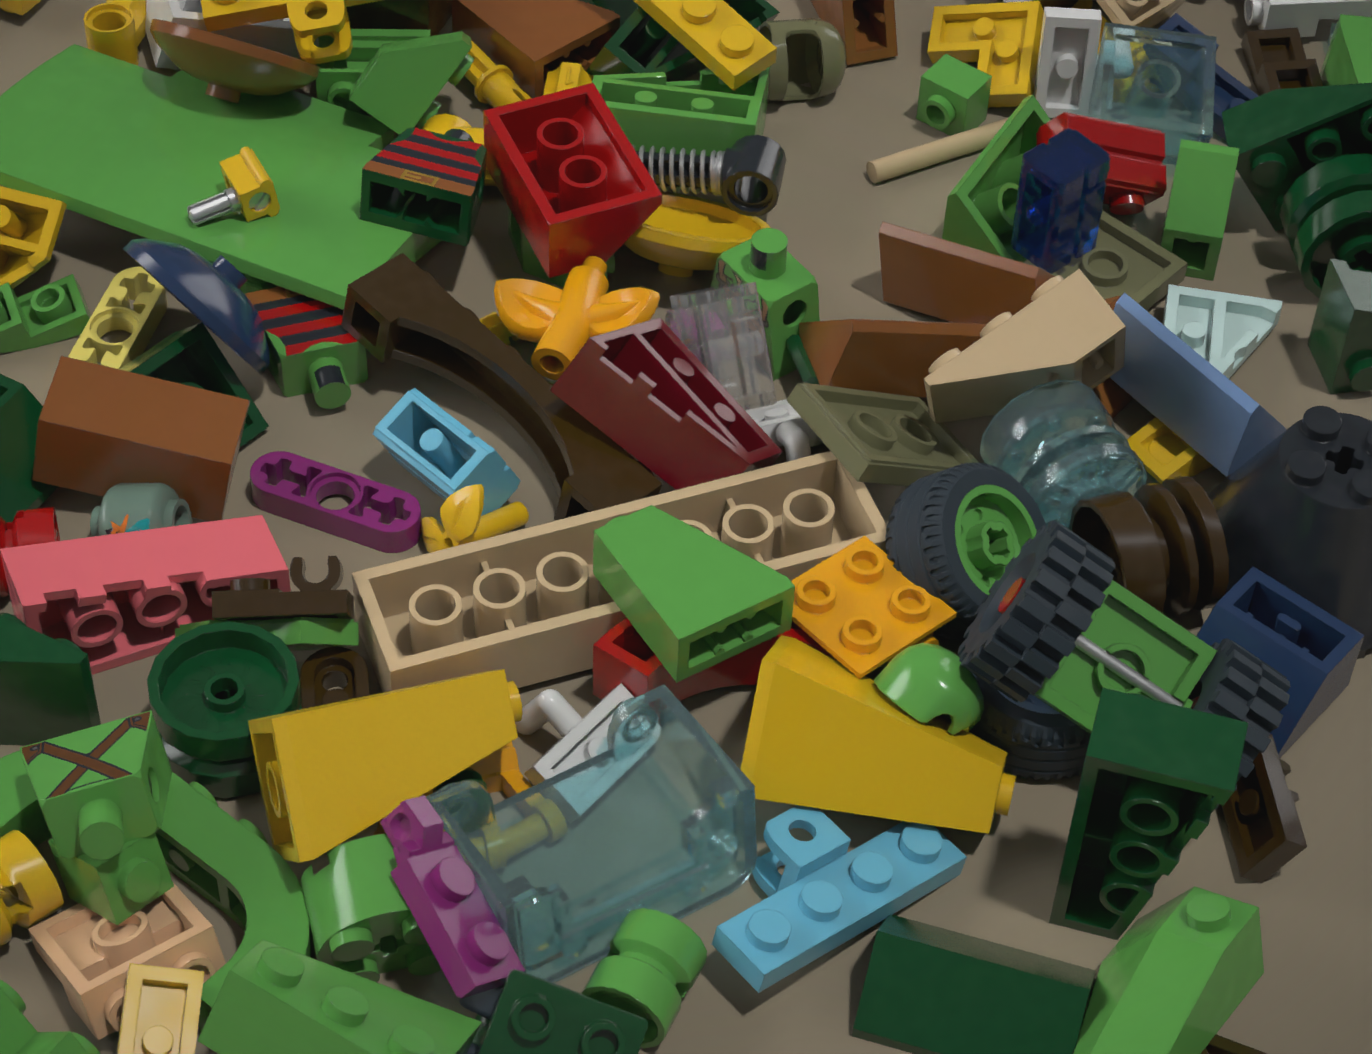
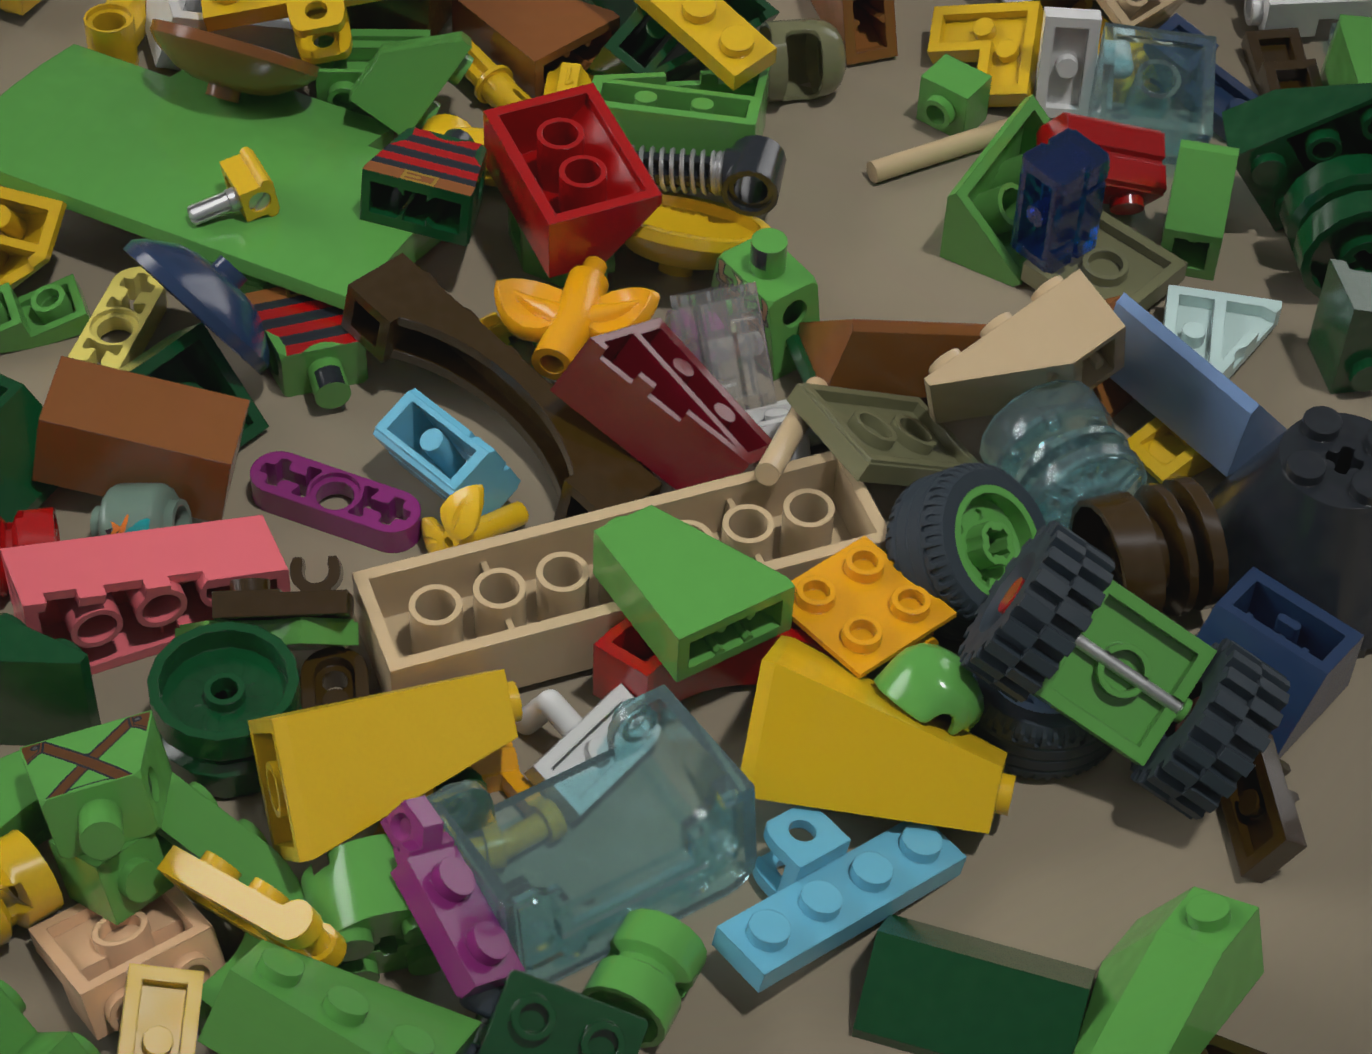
dark orange slope [878,221,1055,324] -> none
dark green wedge [1049,688,1249,940] -> none
none -> yellow plate [156,845,347,967]
none -> tan bar [754,377,828,486]

